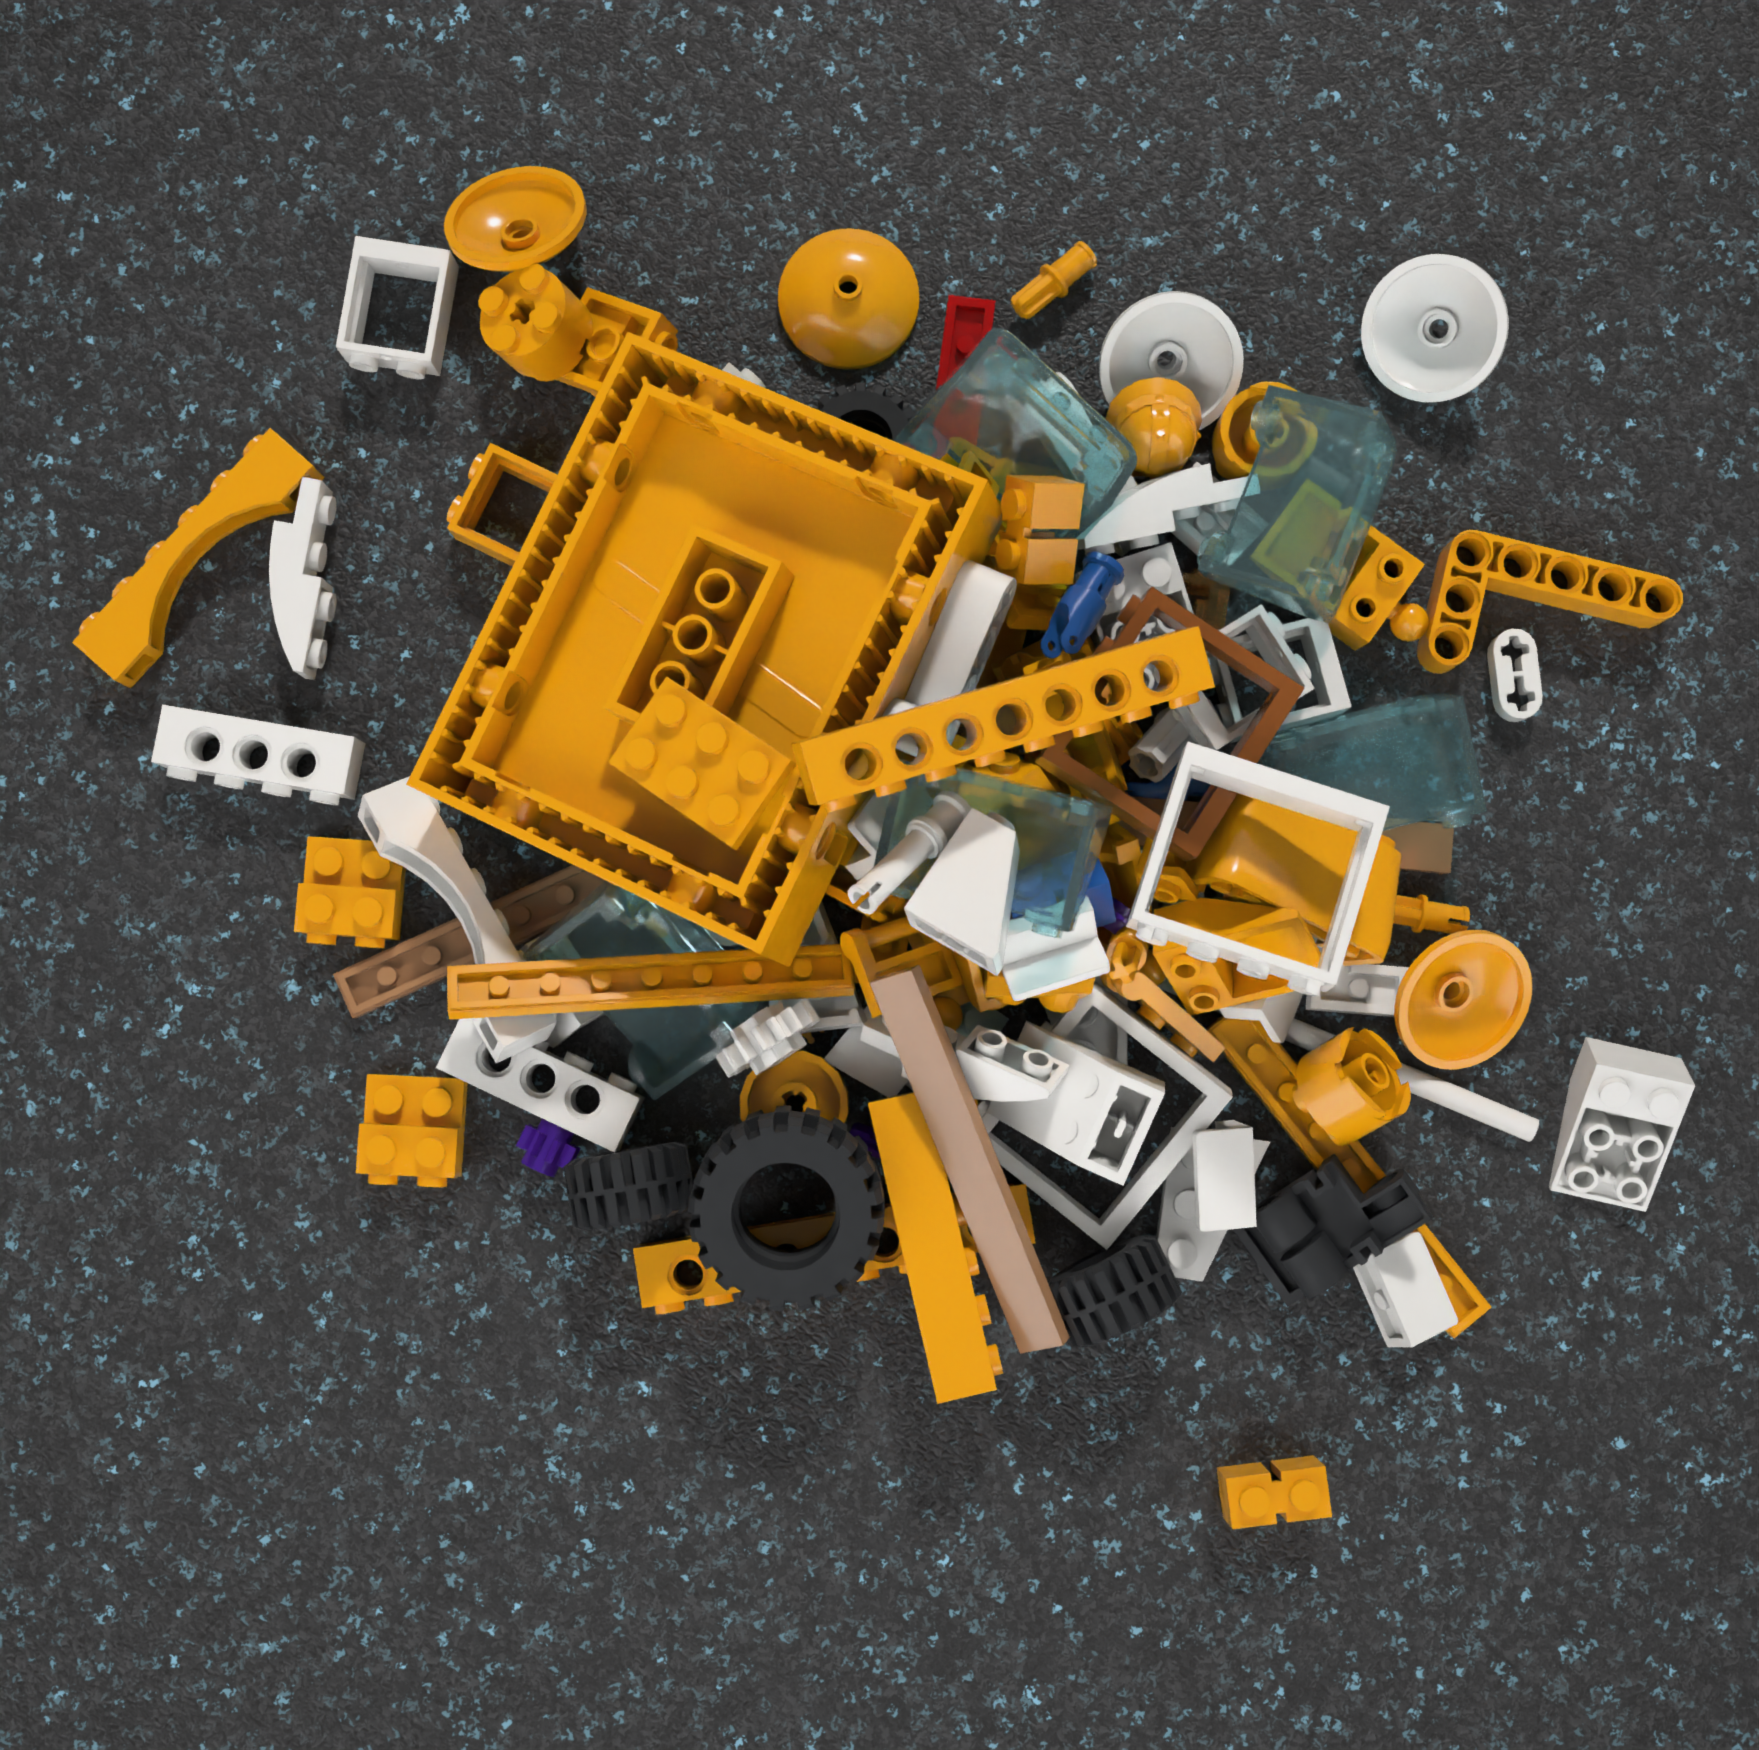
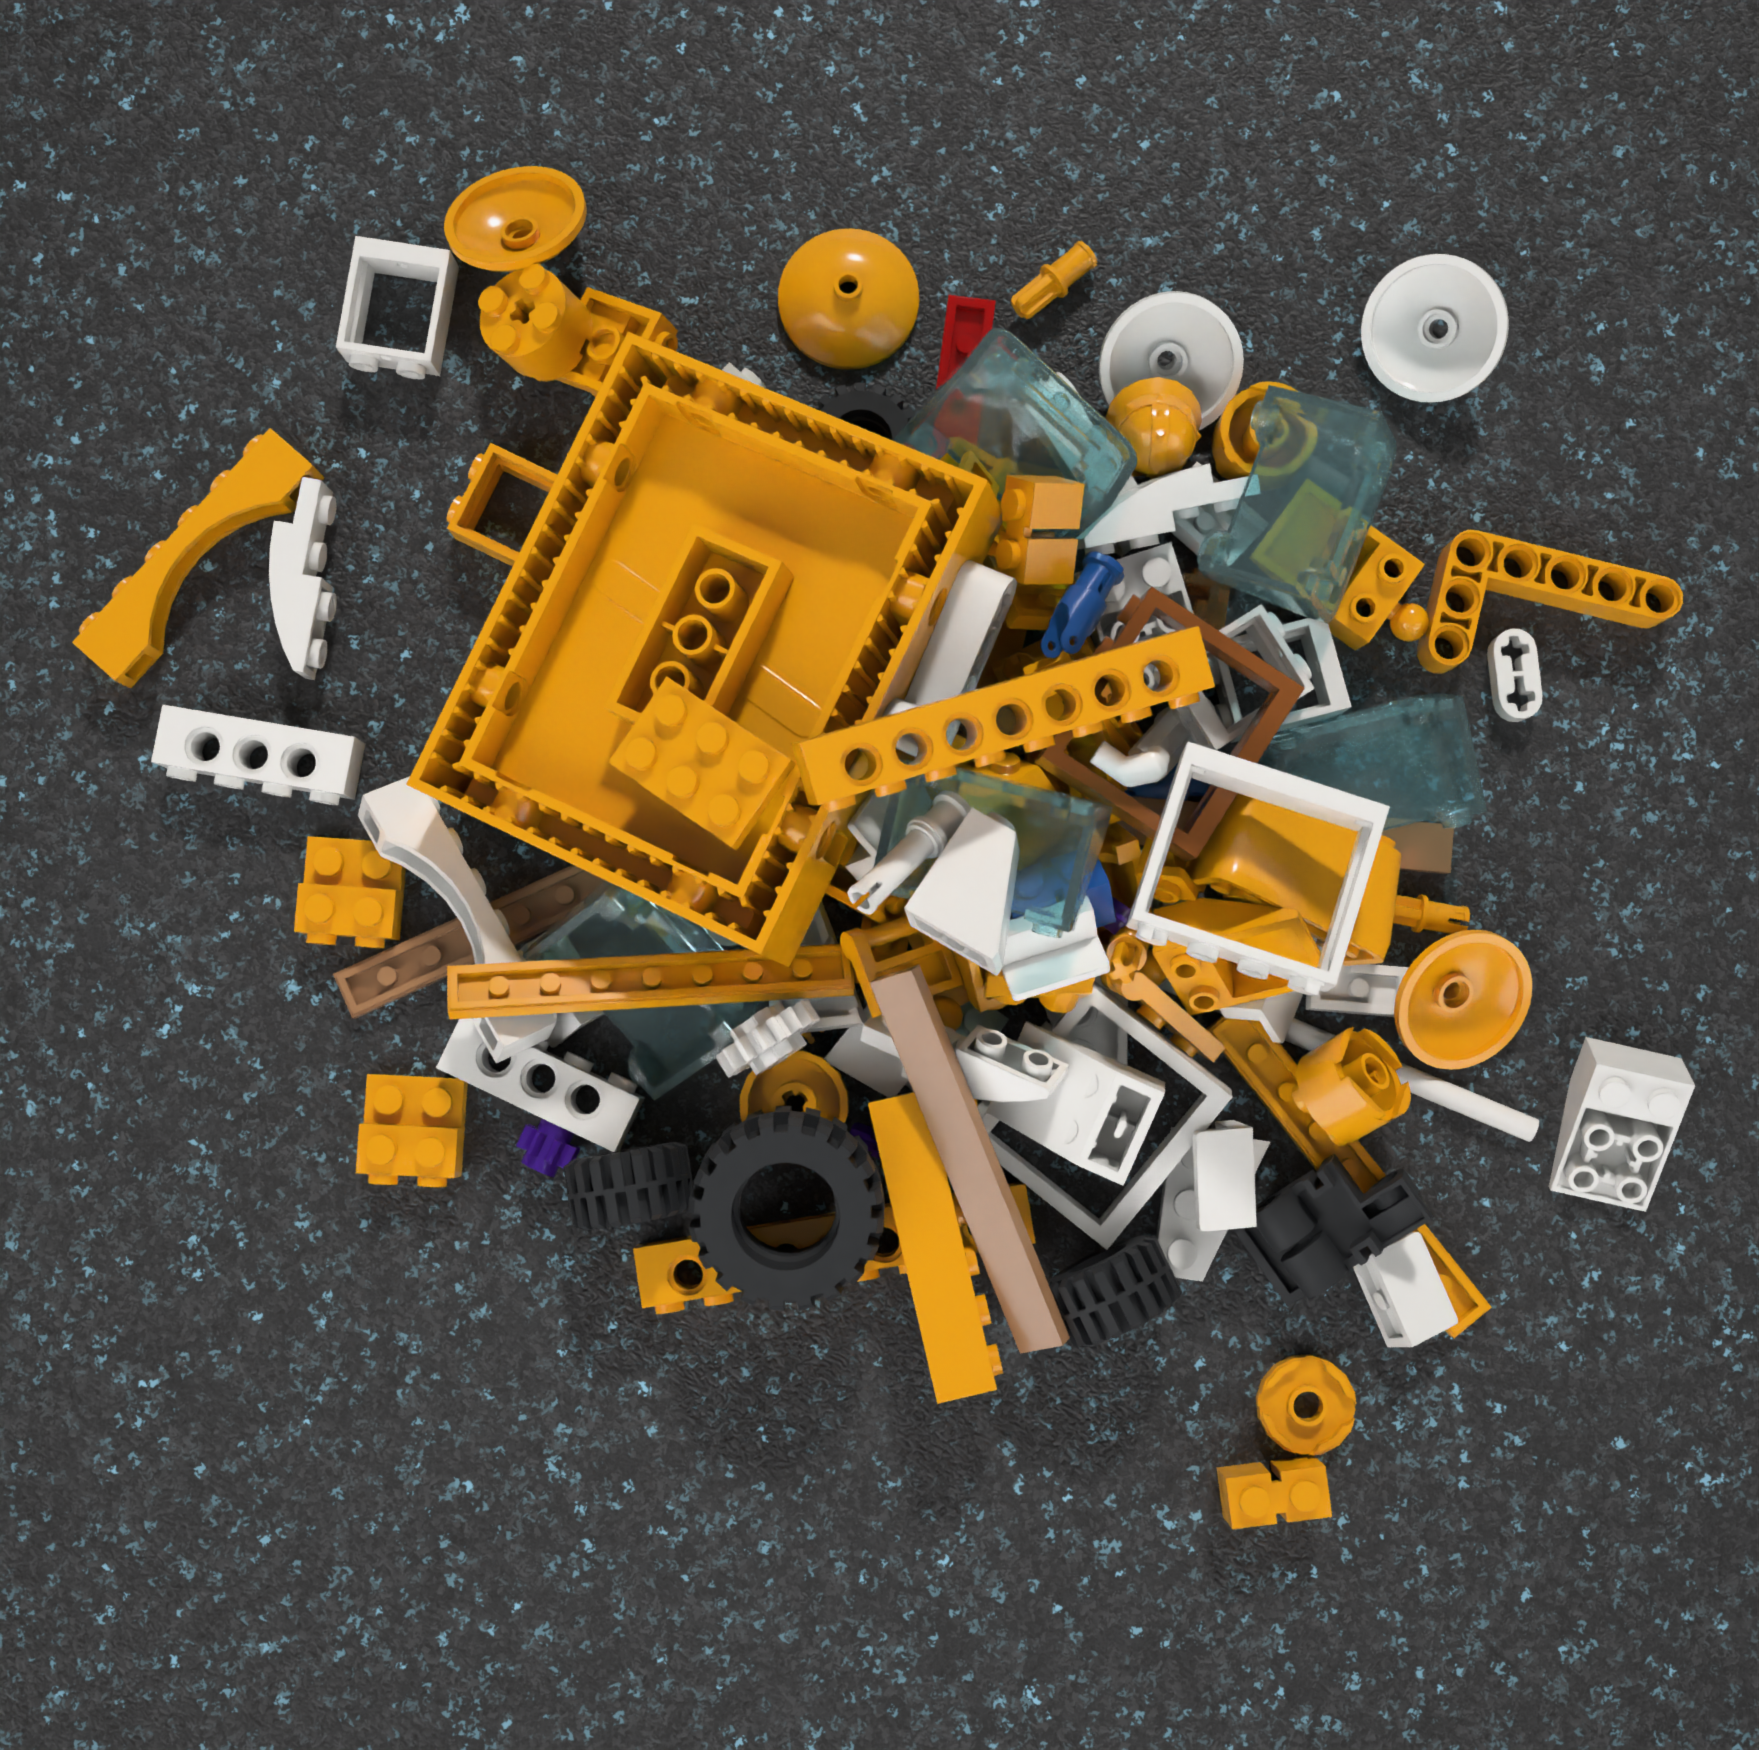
none -> white arm [1089,740,1170,787]
none -> light orange tile [1256,1354,1356,1456]

